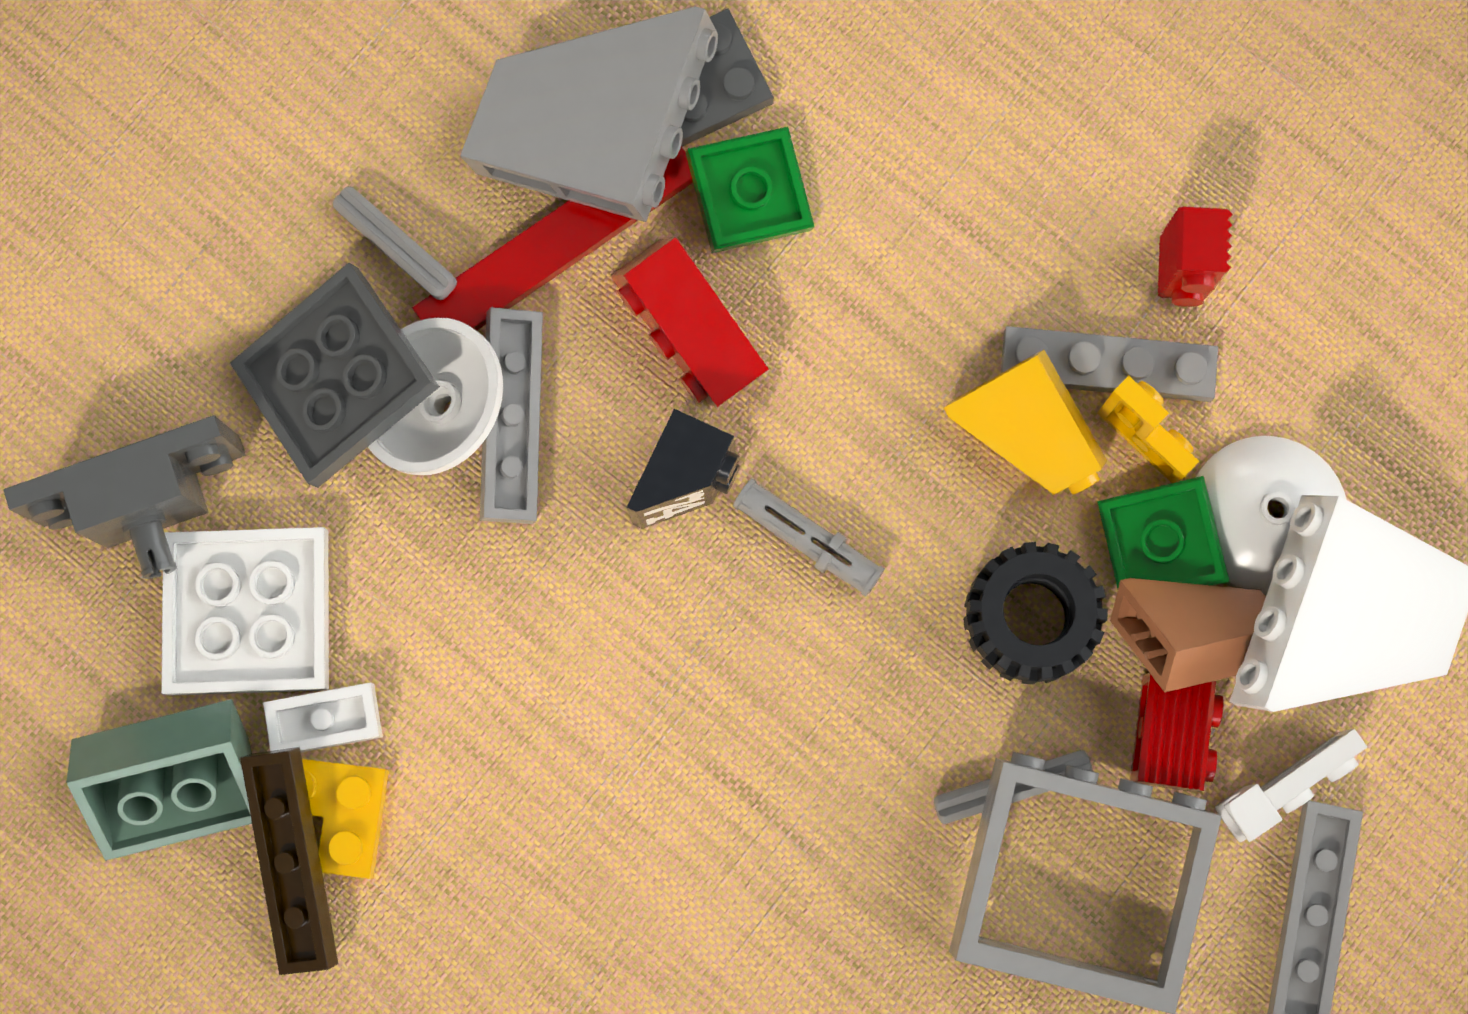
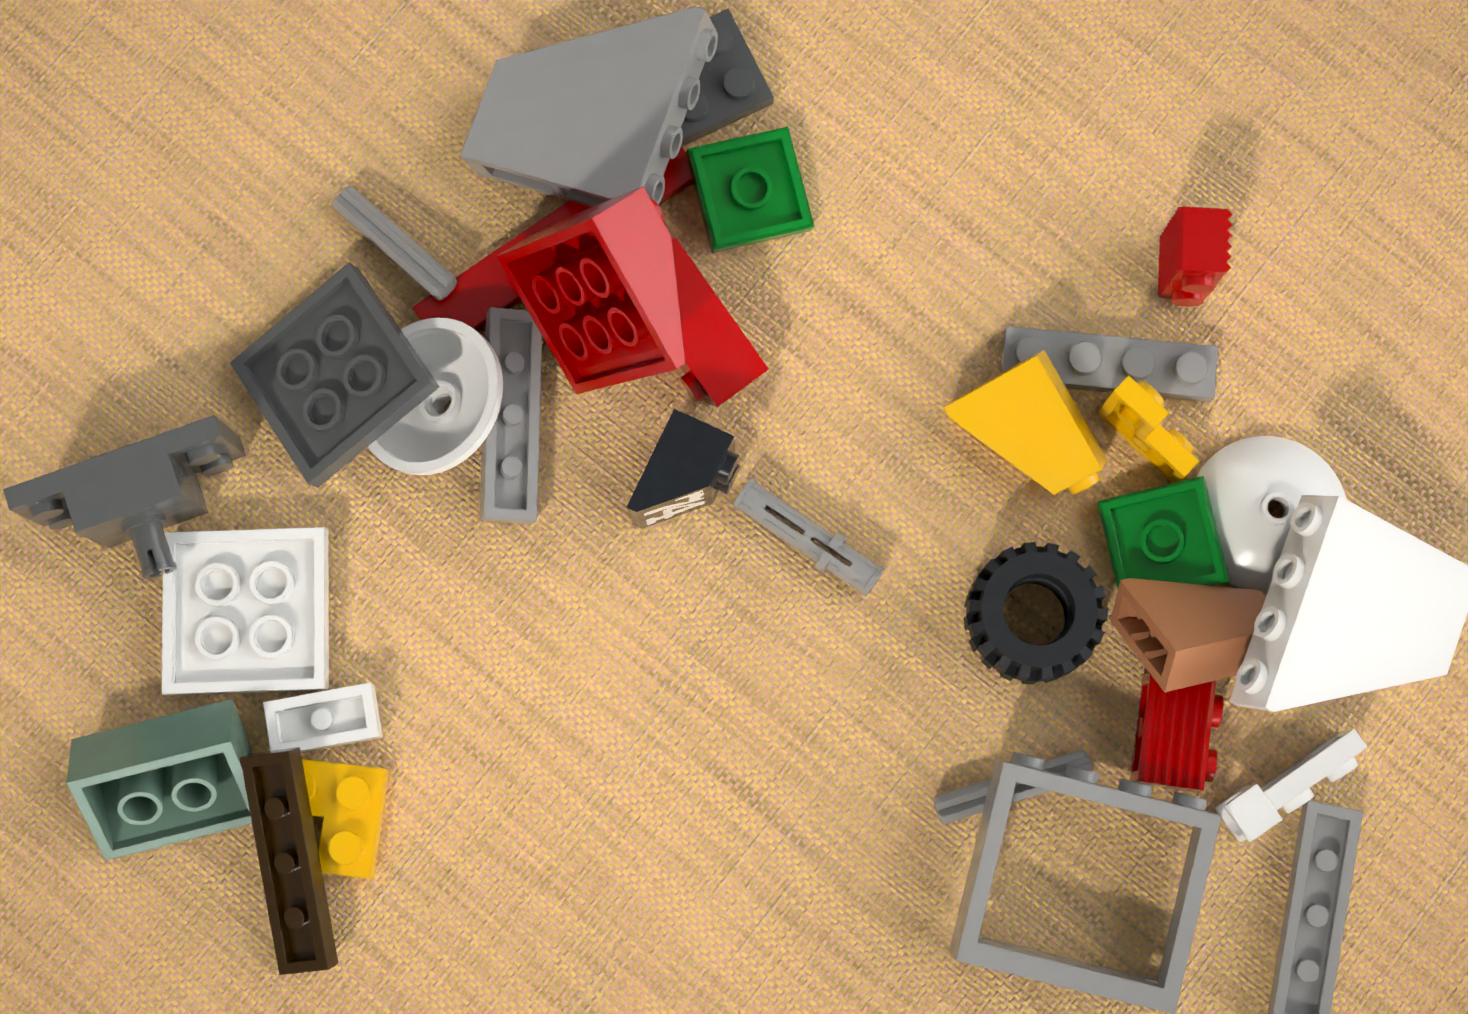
none -> red slope [497,186,685,394]

